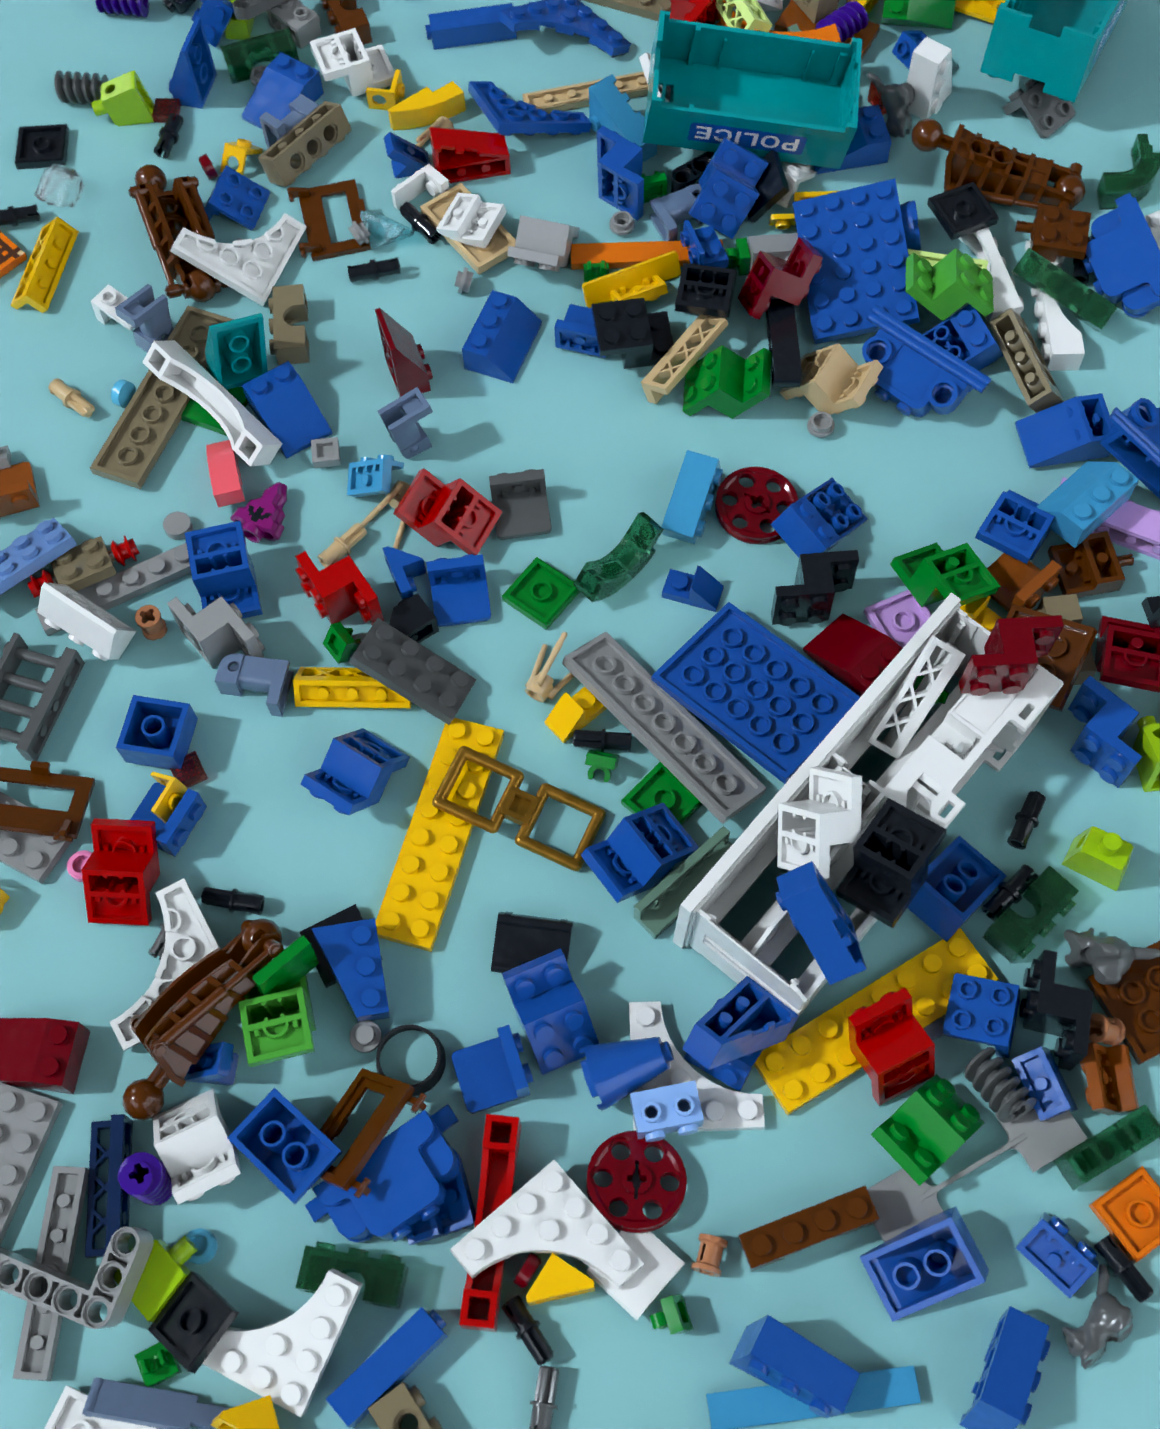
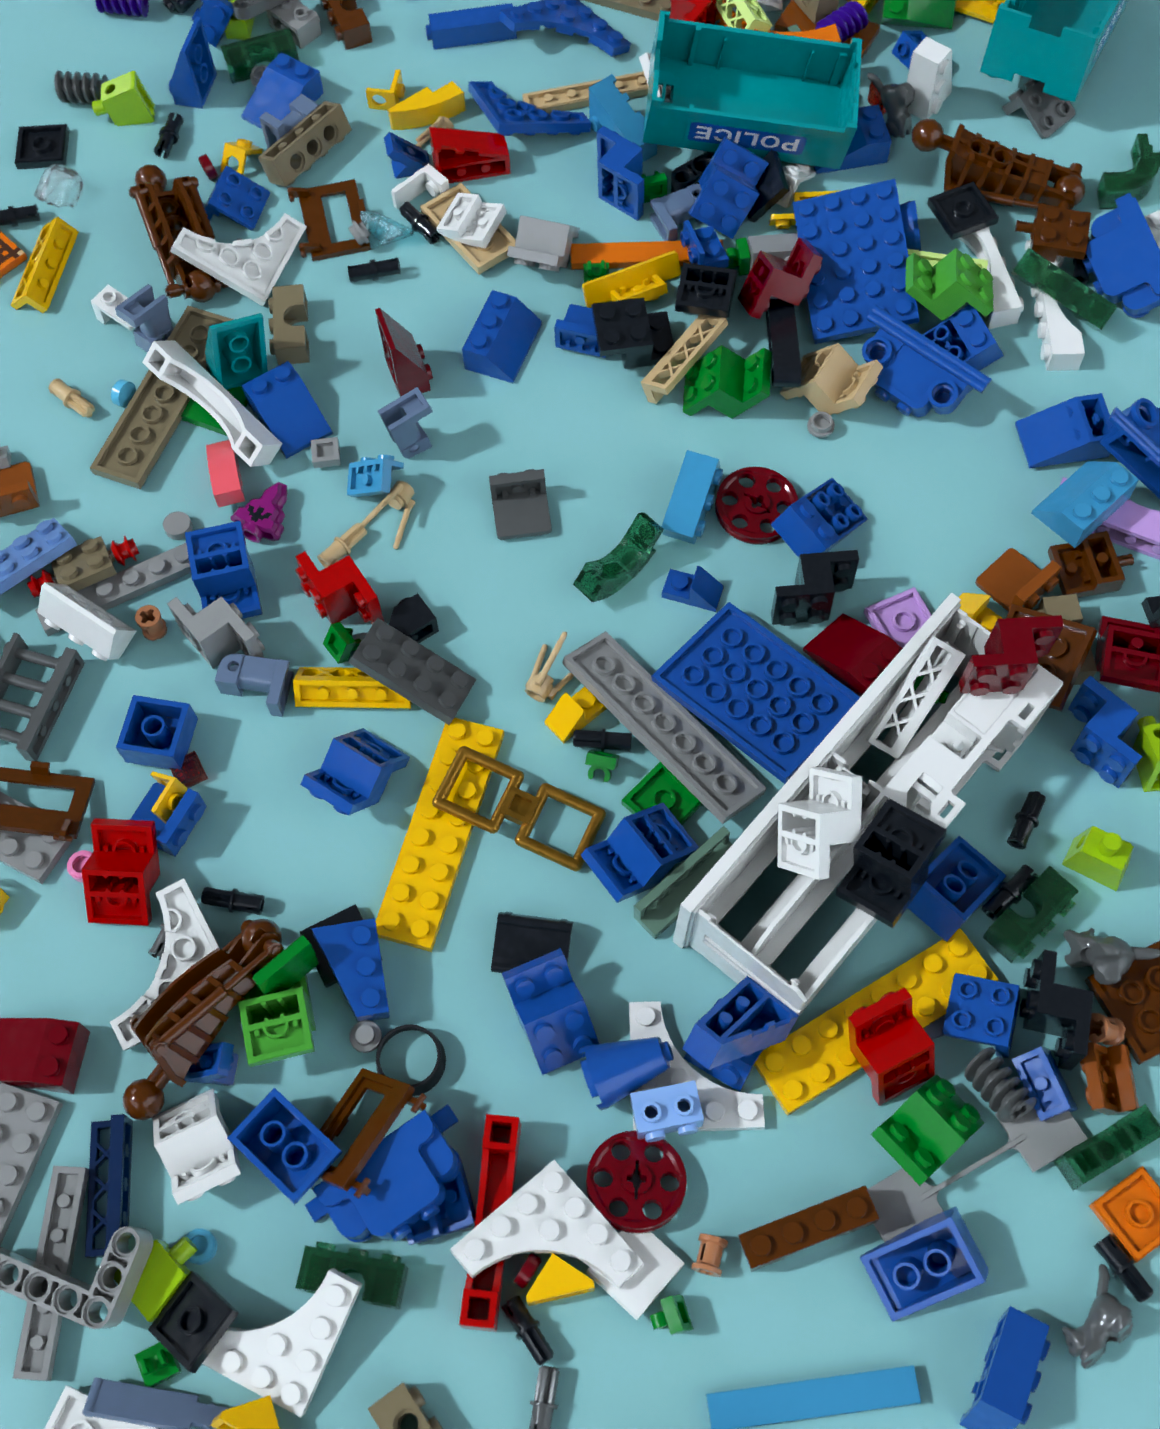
dark purple piece [118,1152,172,1206] -> none
clear red tile [152,98,181,123] -> none
white bracket [309,28,395,97] -> none
blue brick [326,1307,448,1428] -> none
blue slope [382,546,426,600] -> none
red bracket [393,468,502,555] -> none
blue bracket [426,554,491,627] -> none
blue bracket [452,1025,534,1114] -> none
light grey plate [454,267,474,294] -> none
green tile [502,557,581,630] -> none
light grey plate [609,211,635,235] -> none
blue wedge [729,1315,860,1418] -> none
blue wedge [775,861,867,985] -> none
green bracket [890,542,1001,607] -> none
blue bracket [975,490,1055,564] -> none
dark tan brick [988,308,1064,413] -> none
blue bracket [1015,1213,1099,1299] -> none

